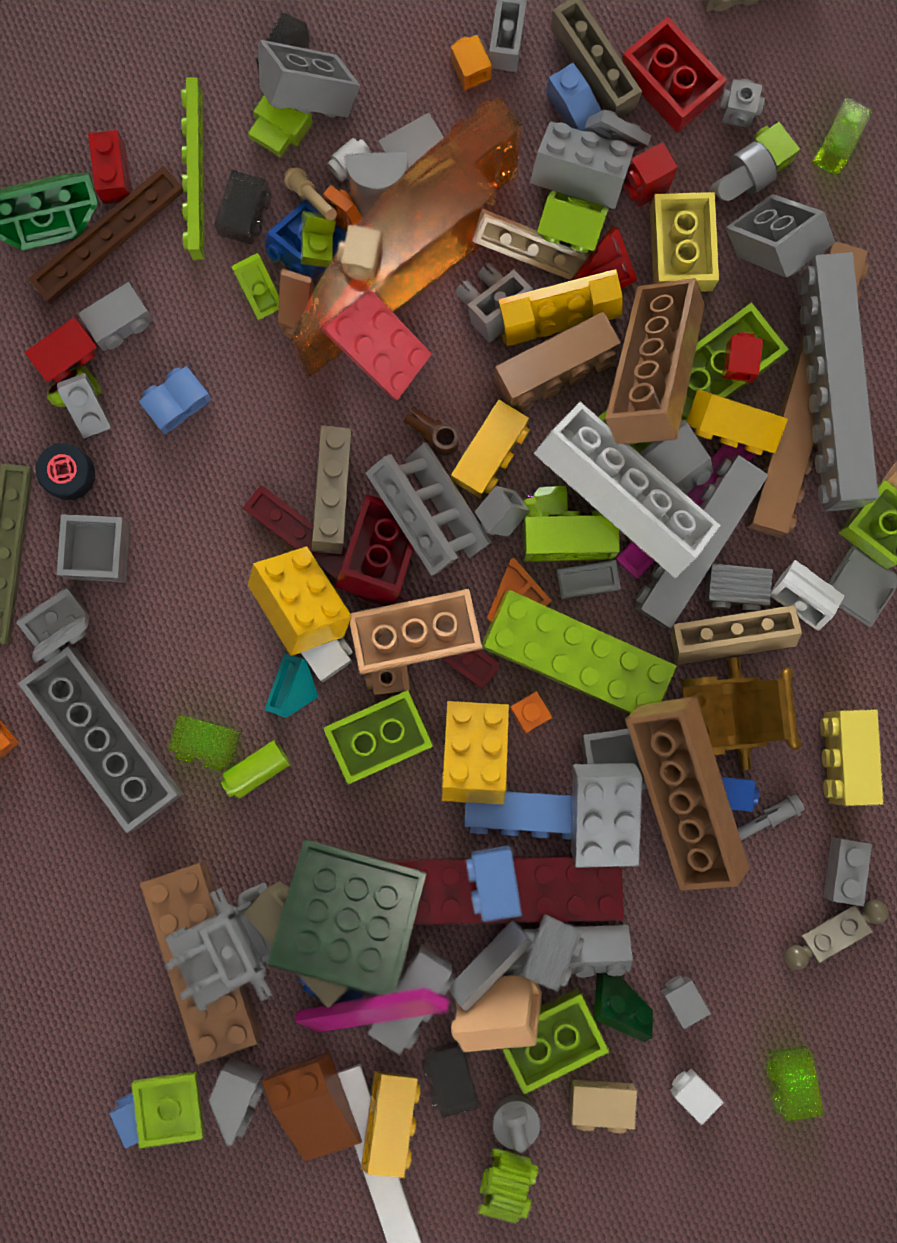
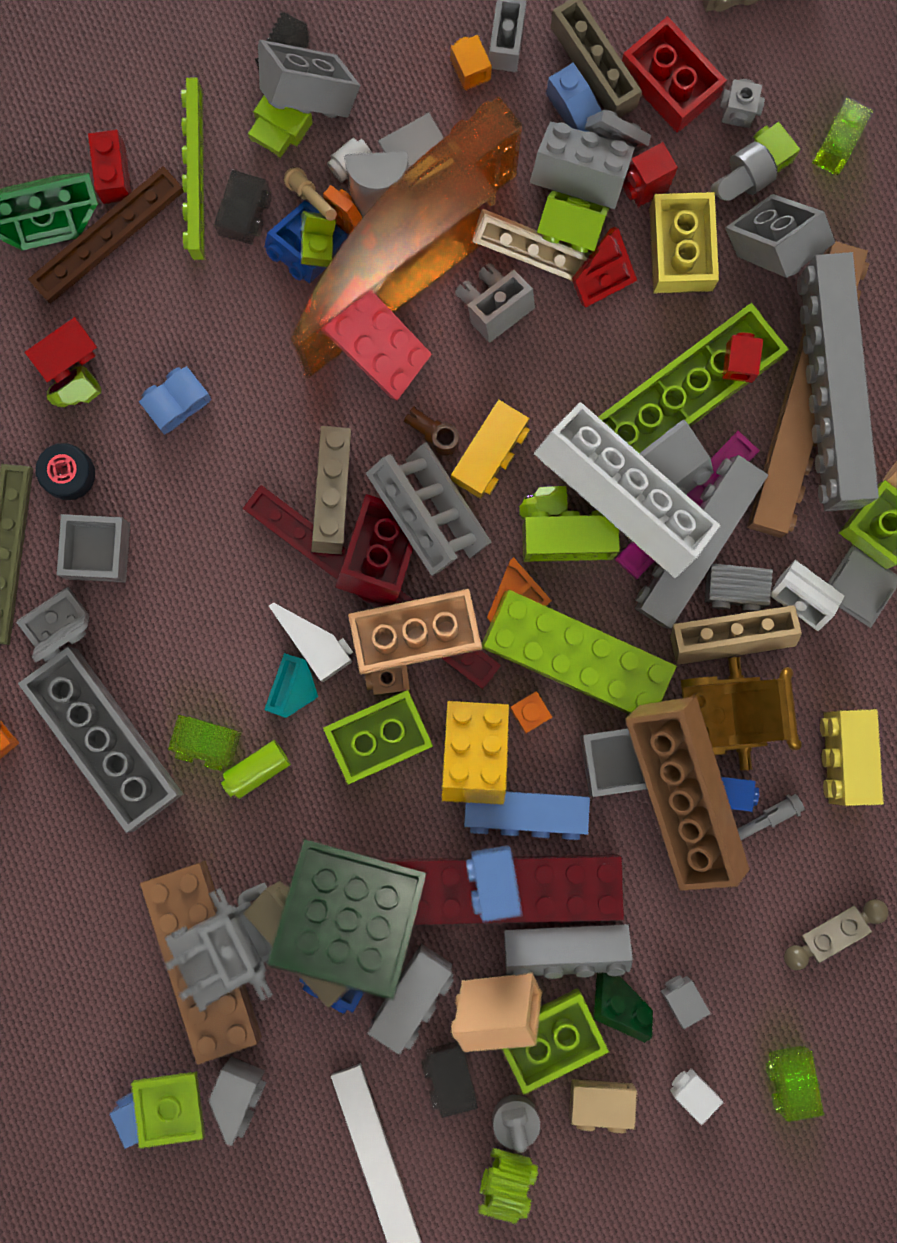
light grey plate [57,373,111,439] -> none
light grey brick [78,282,153,351] -> none
lime slope [231,253,279,320] -> none
yellow brick [248,546,352,656] -> none
dark orange slope [262,1051,362,1162] -> none
medium nougat slope [278,269,320,340] -> none
dark pink tile [295,988,449,1033] -> none
tan brick [337,225,382,280] -> none
yellow brick [361,1071,420,1178] -> none
light grey tile [449,920,533,1012] -> none
light grey brick [475,486,530,537] -> none
medium nougat brick [493,311,621,413] -> none
yellow piece [498,269,623,346] -> none
light grey brick [520,914,584,992] -> none
light grey tile [556,560,621,600] -> none
light grey brick [571,763,642,867] -> none
medium nougat brick [605,278,705,444] -> none
yellow brick [686,389,788,455] -> none
light grey brick [823,837,872,906] -> none

